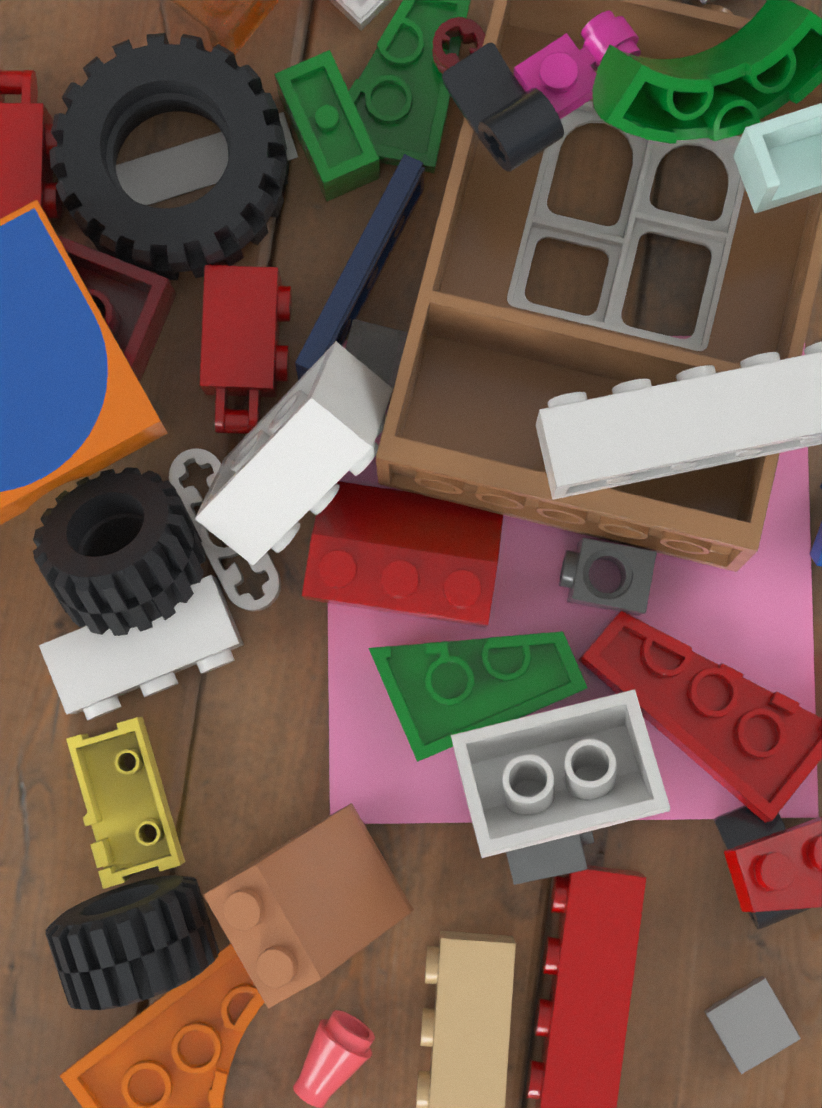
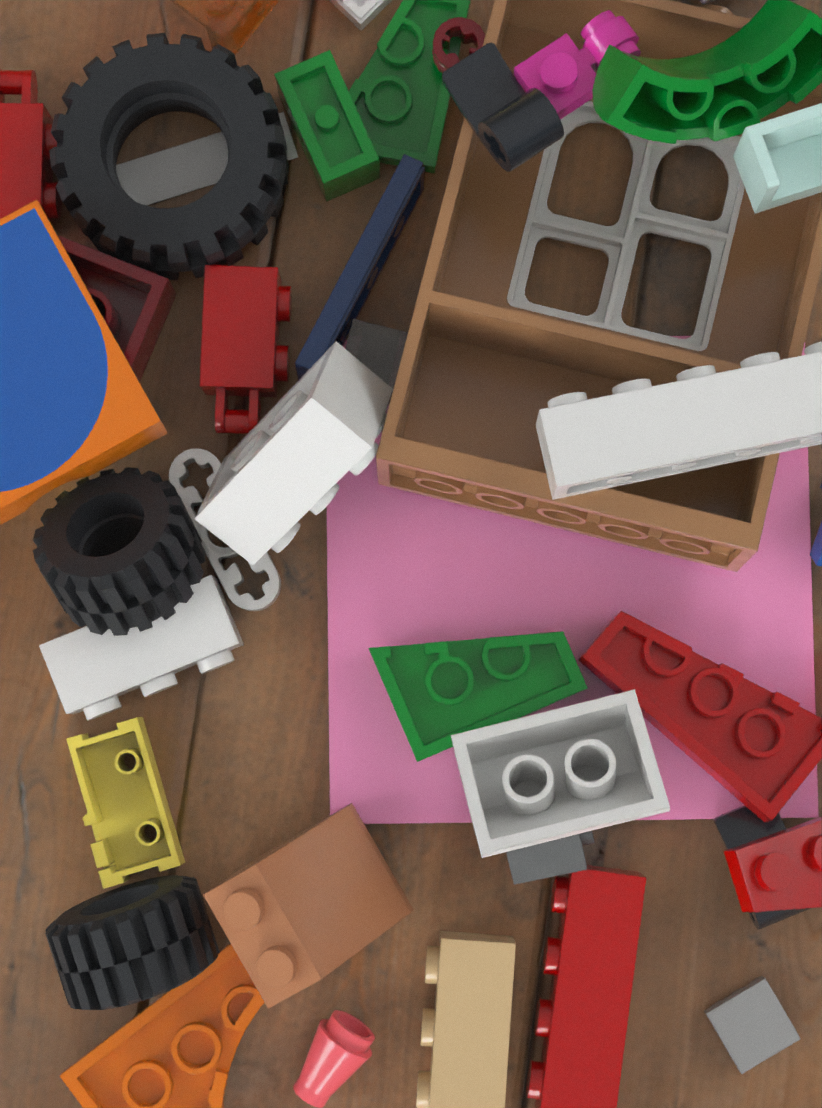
red slope [302,481,503,628] -> none
dark grey brick [559,538,657,616] -> none

